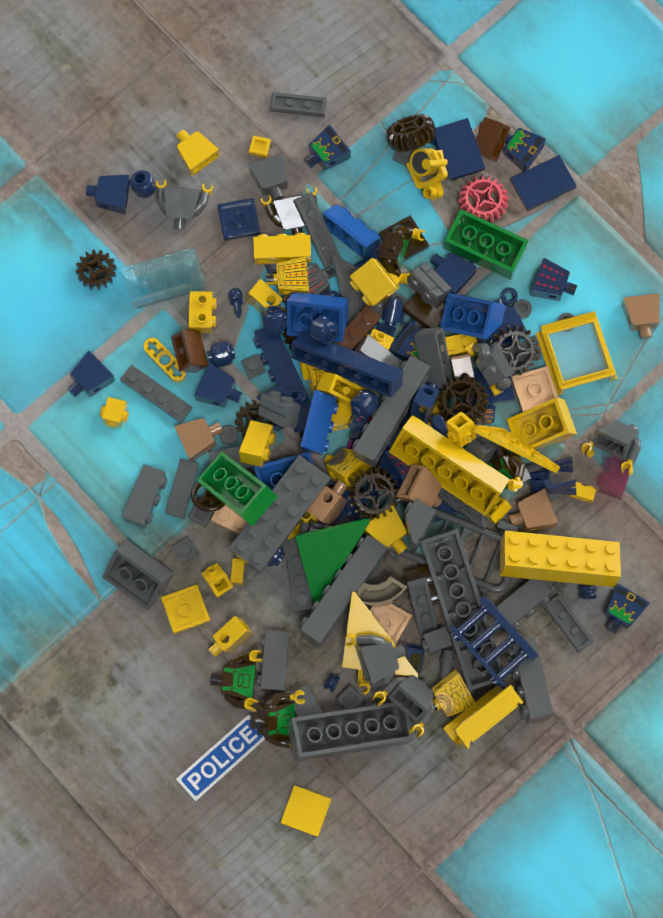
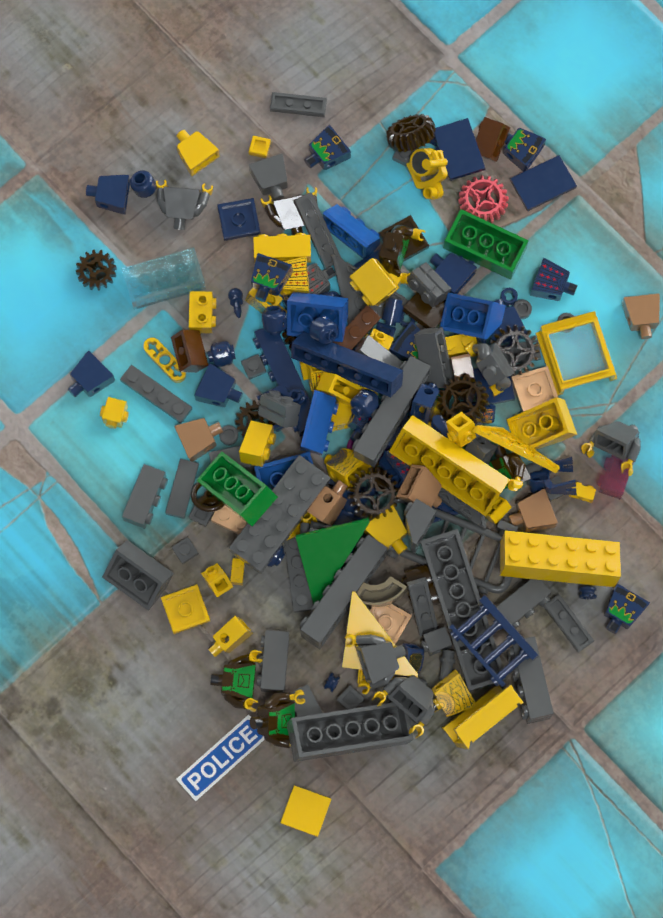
none -> dark blue torso [251,253,293,302]

